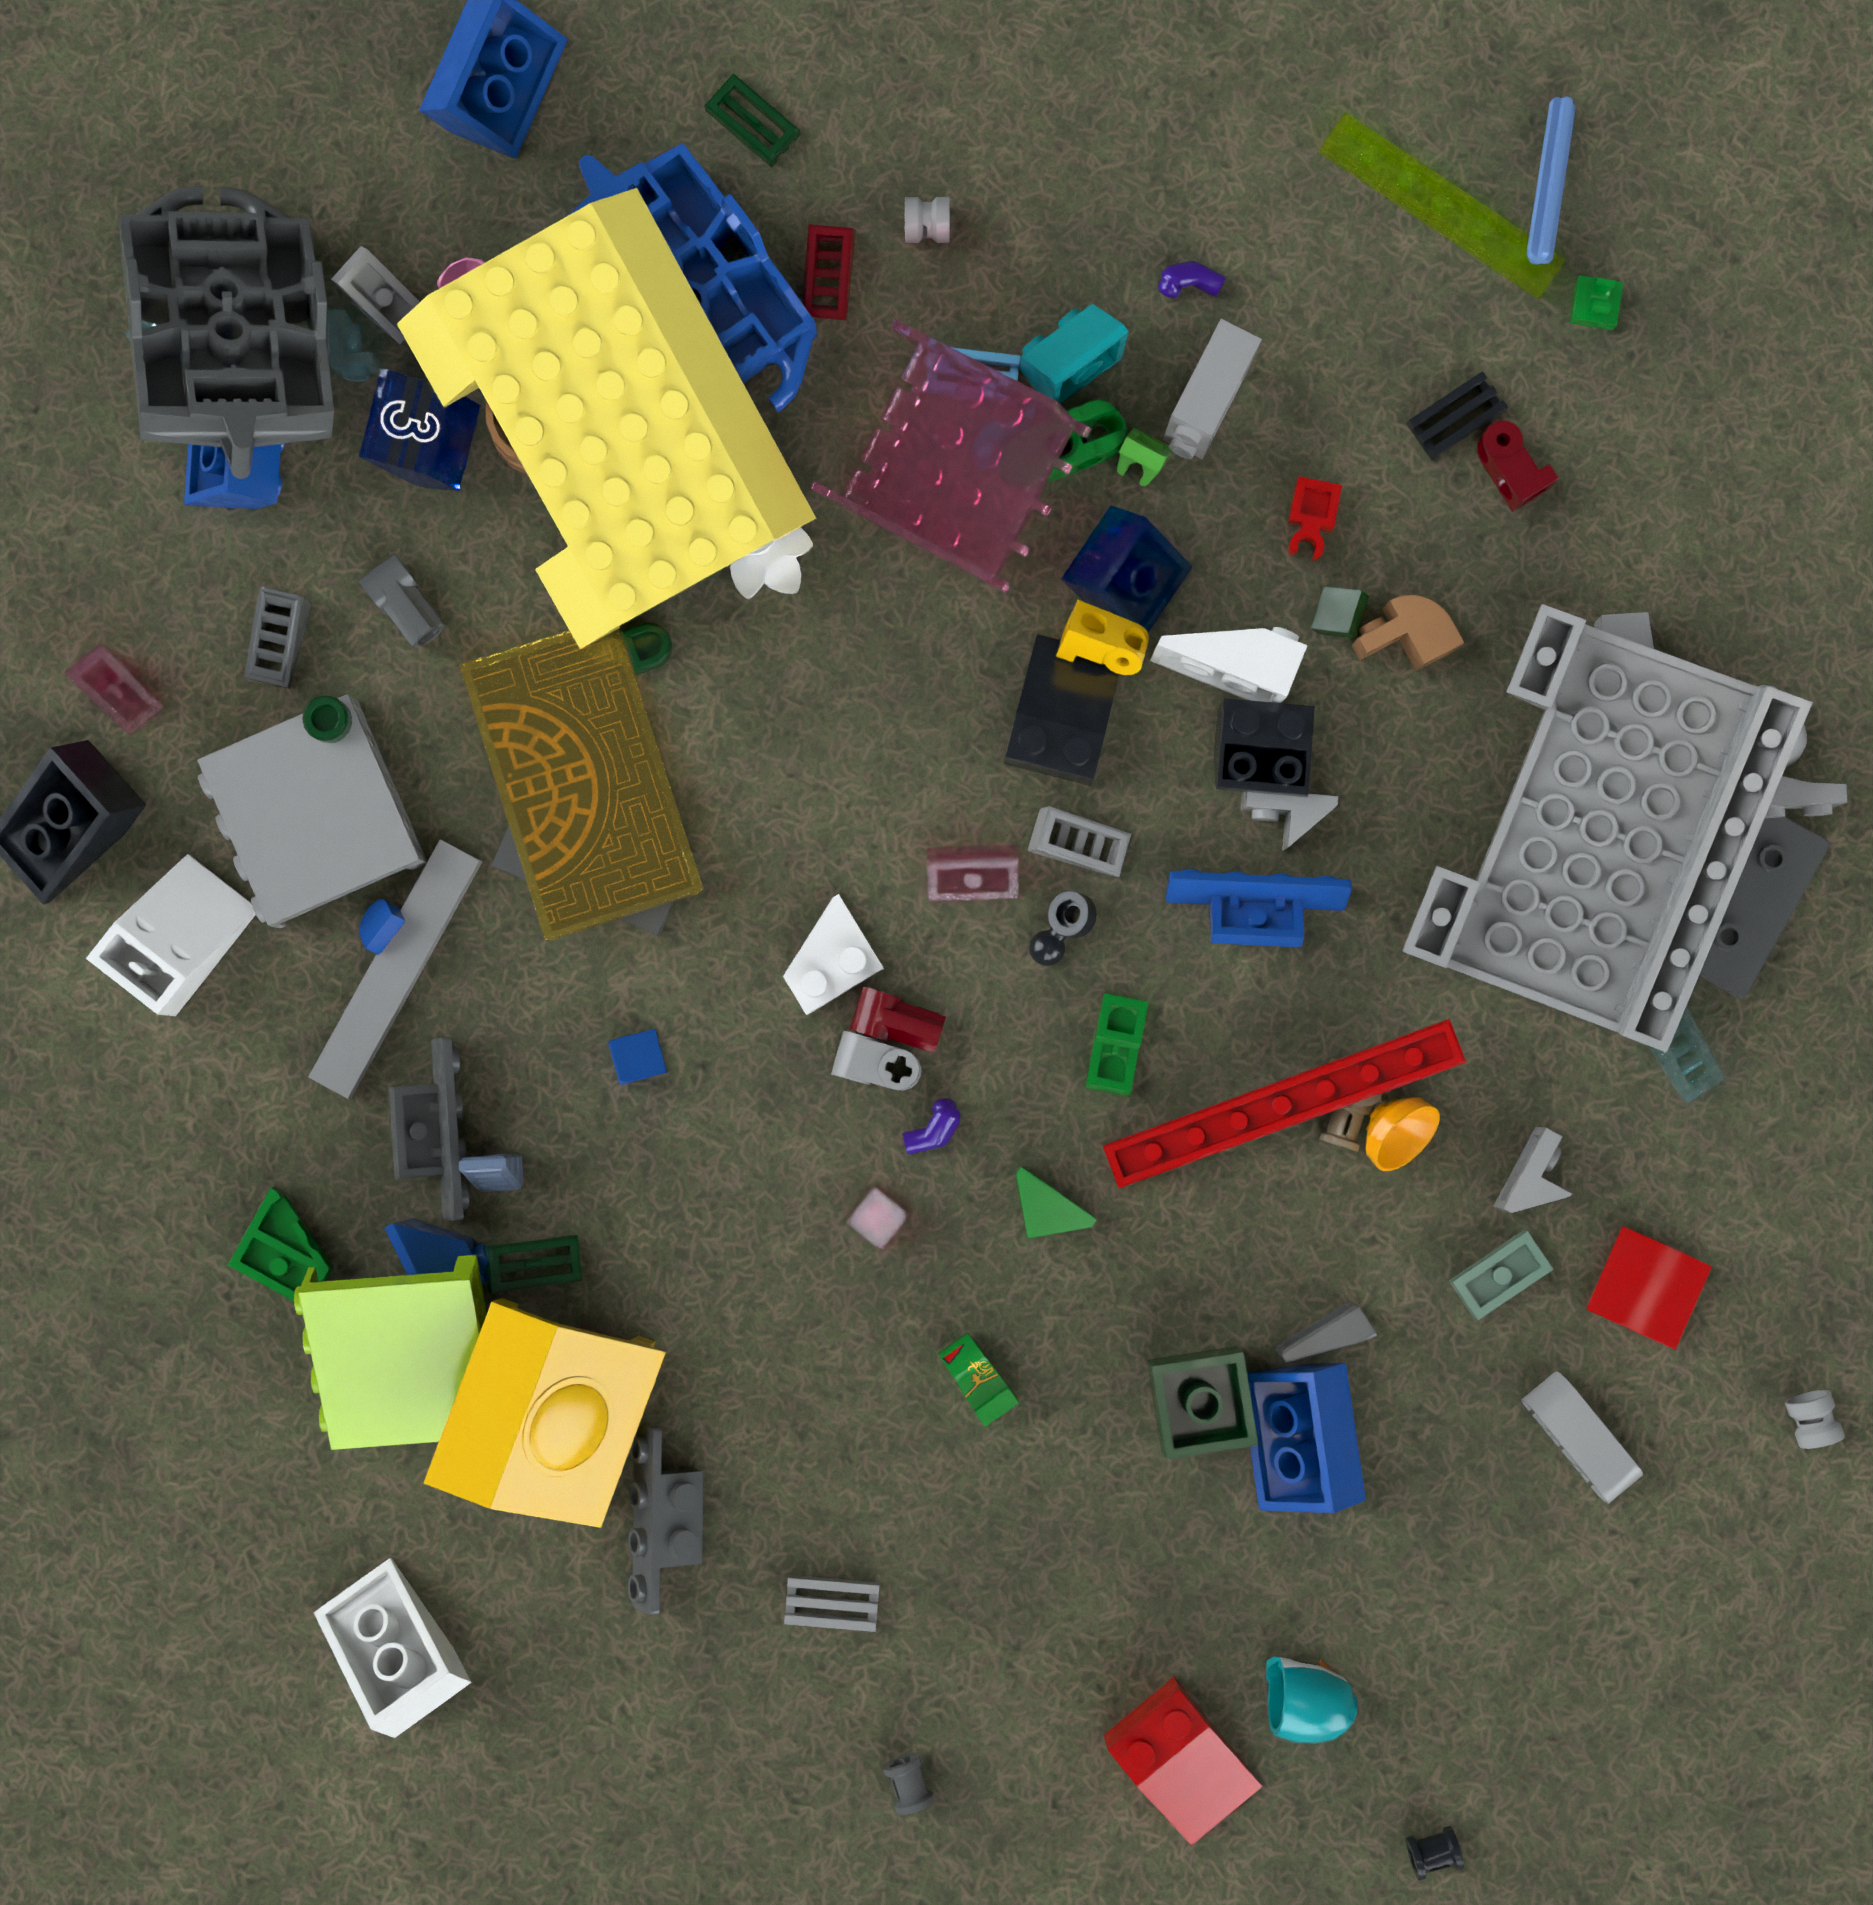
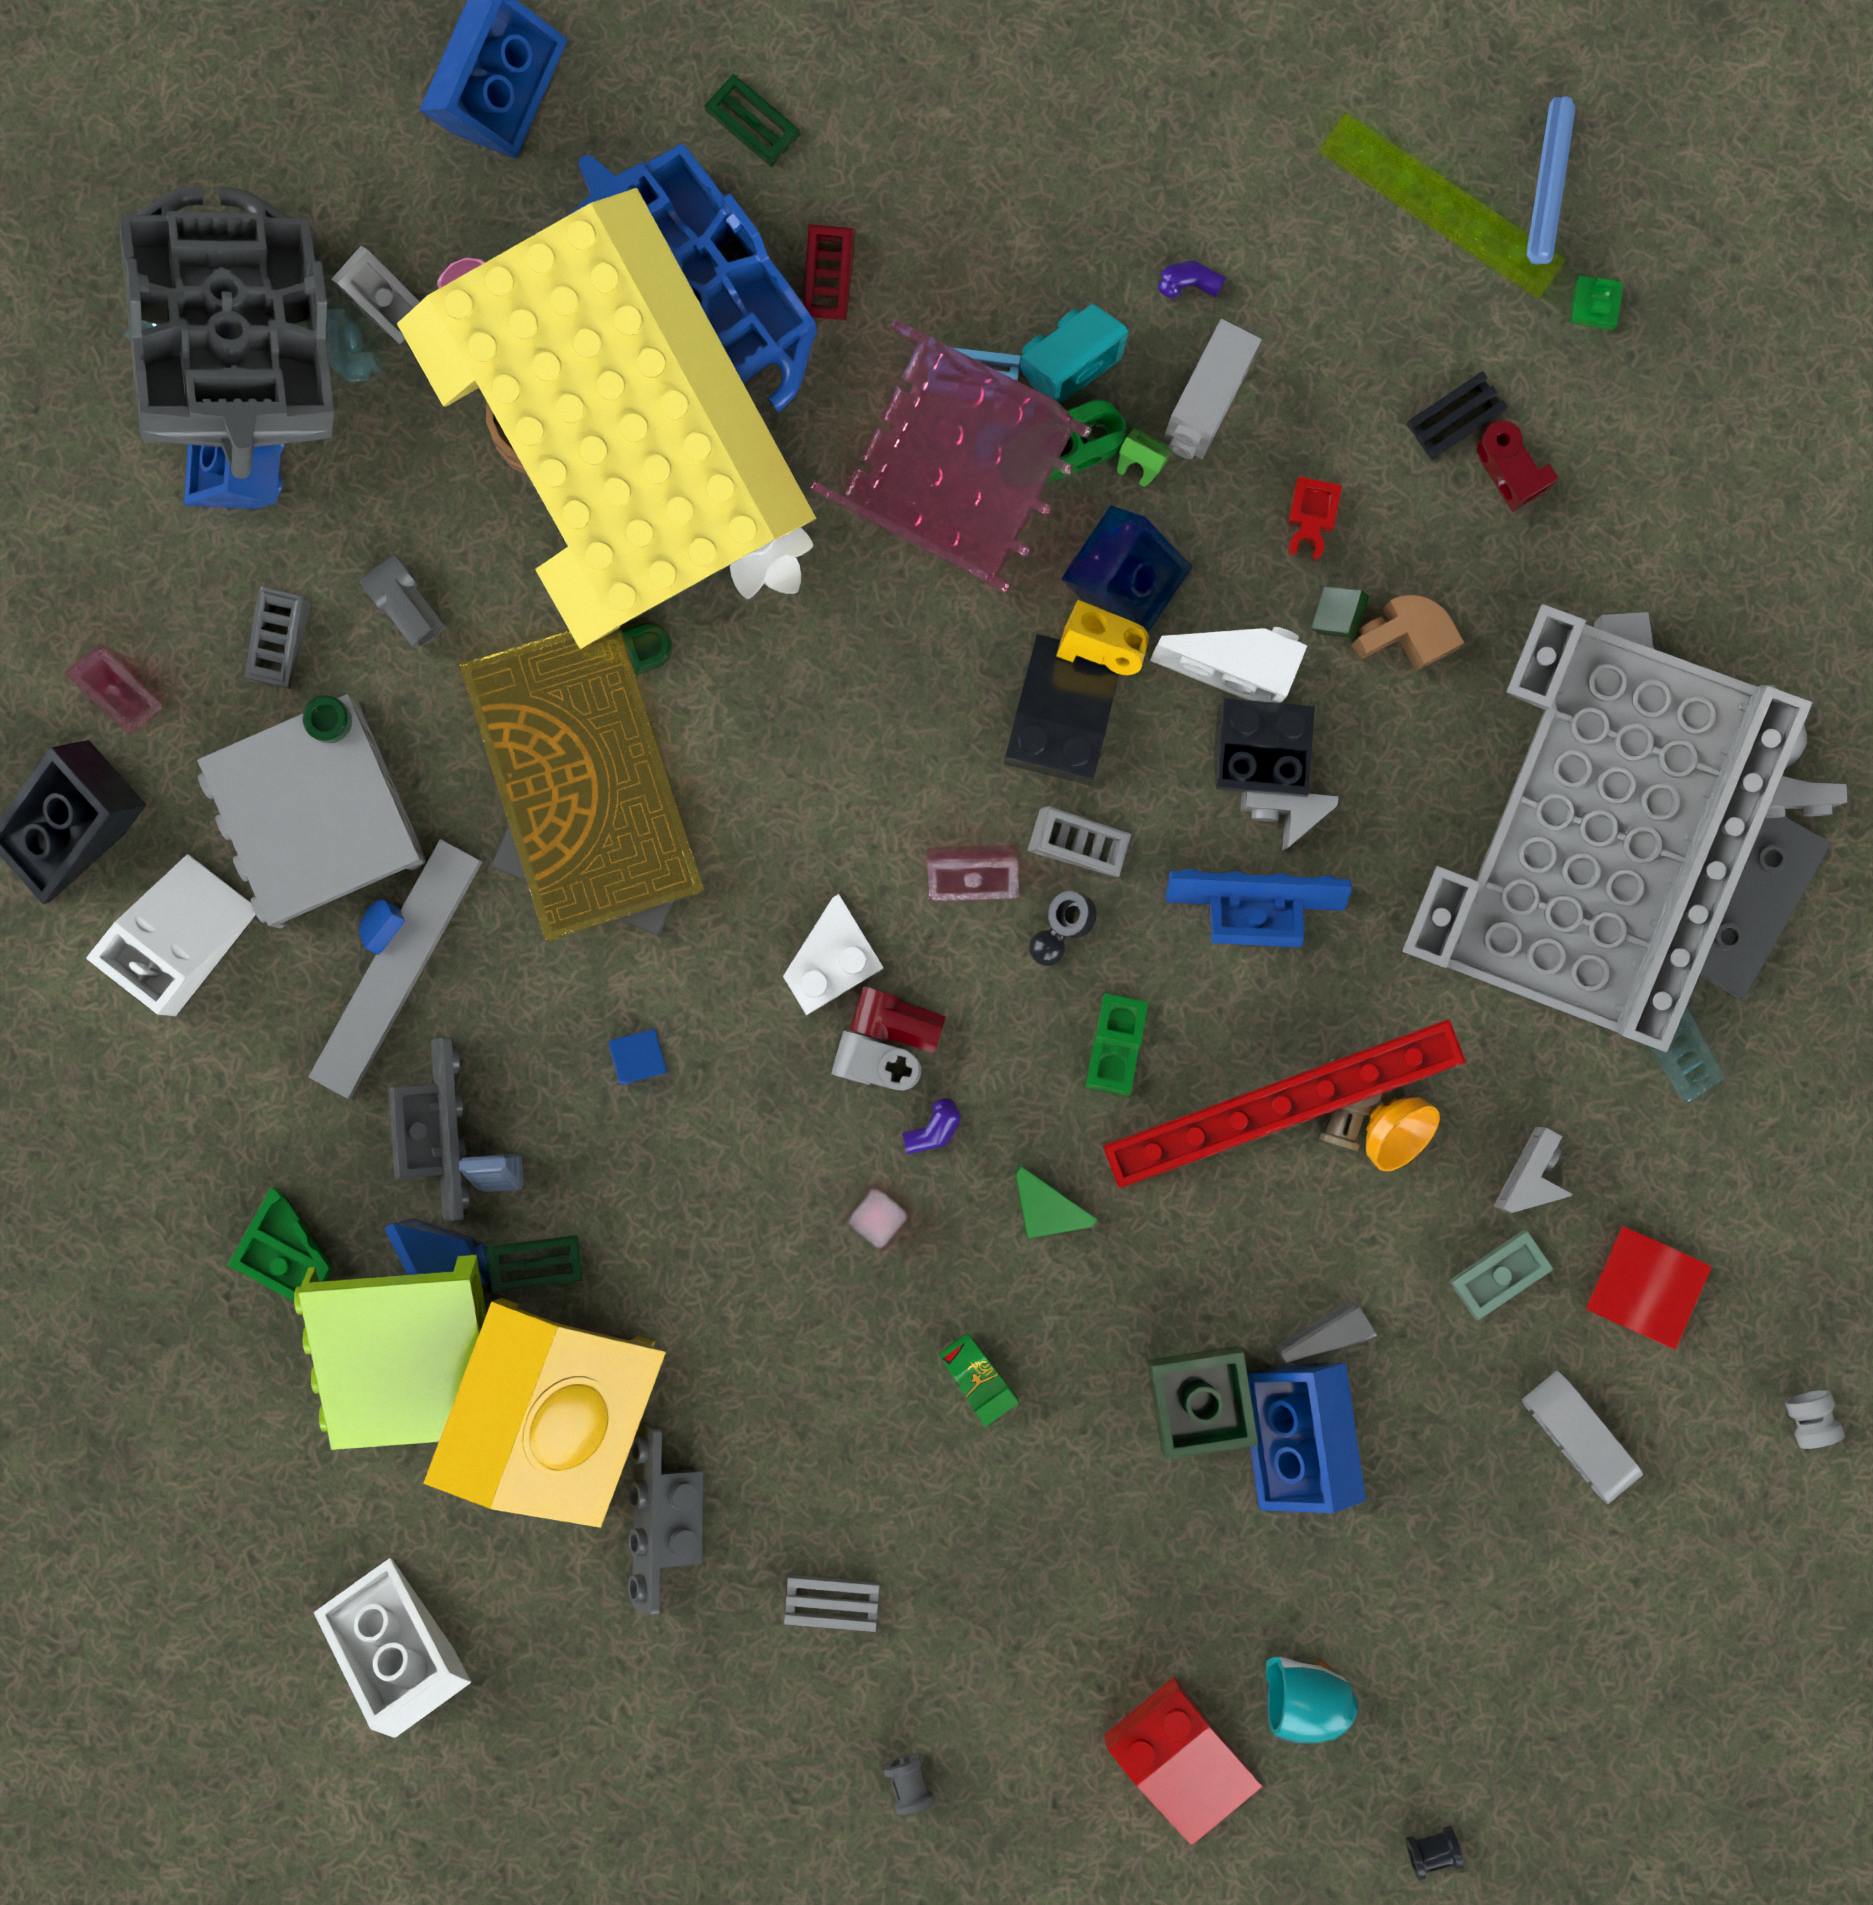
clear blue slope [359,369,481,491] -> none
light grey wheel [905,197,950,243] -> none

